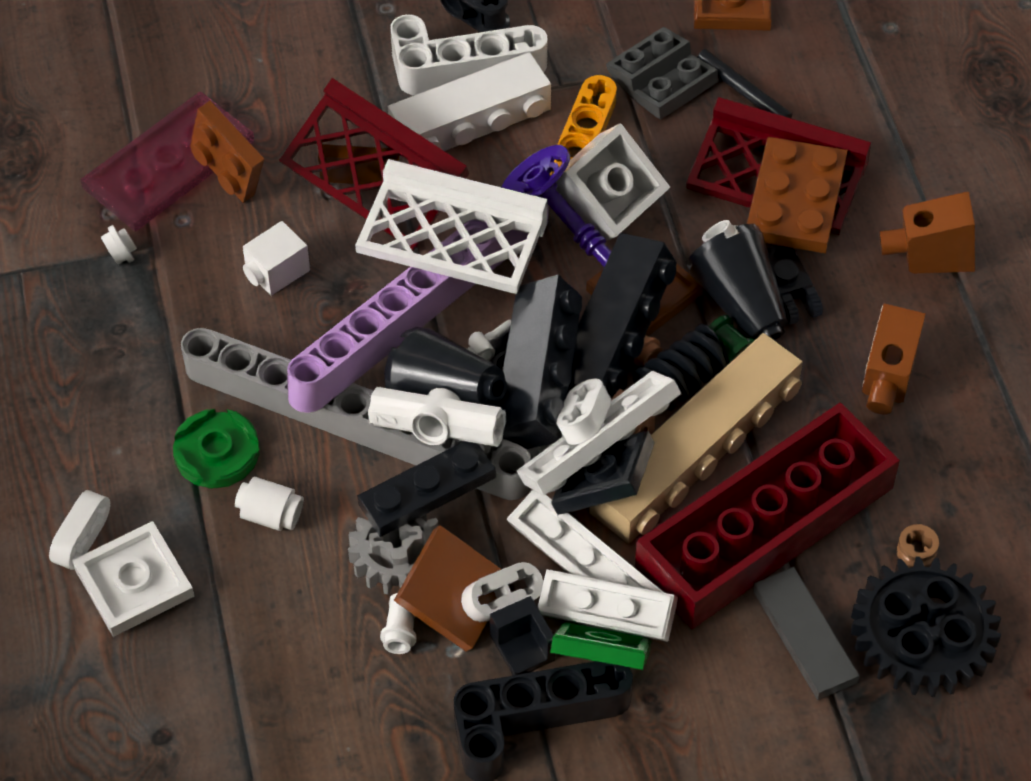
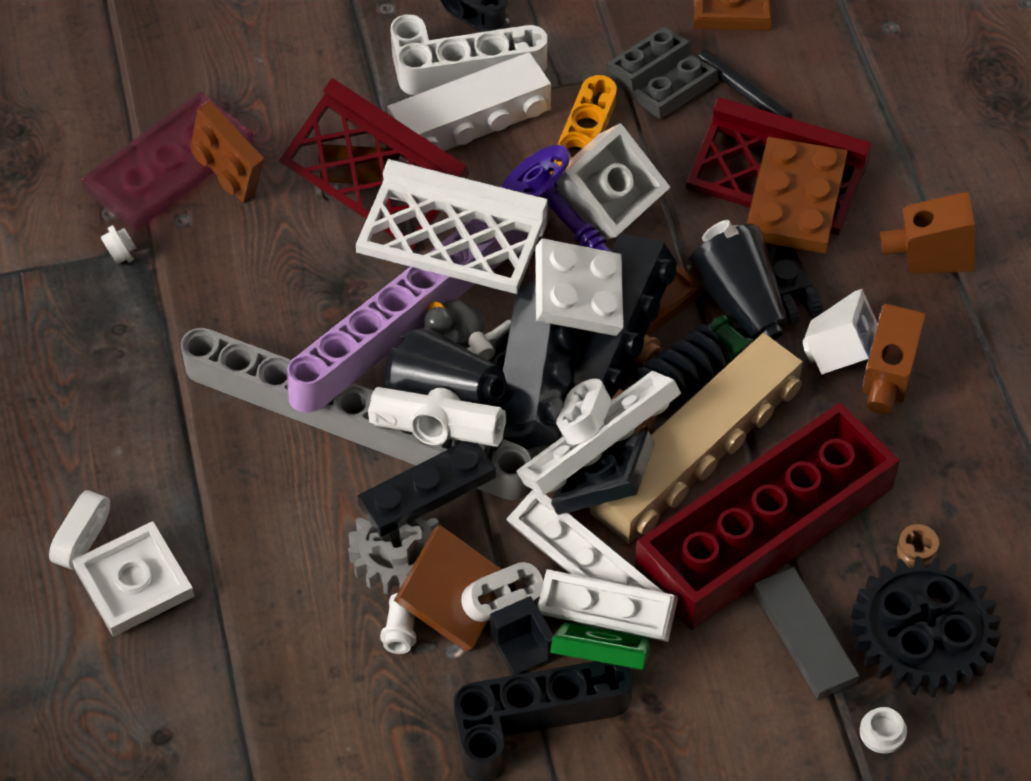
green tile [173,409,260,489] -> none
white brick [235,476,304,531] -> none
white brick [243,221,310,296] -> none
none -> dark grey animal [424,300,485,349]
none -> white plate [536,238,623,336]
none -> white slope [803,289,878,375]
none -> white plate [859,707,907,753]

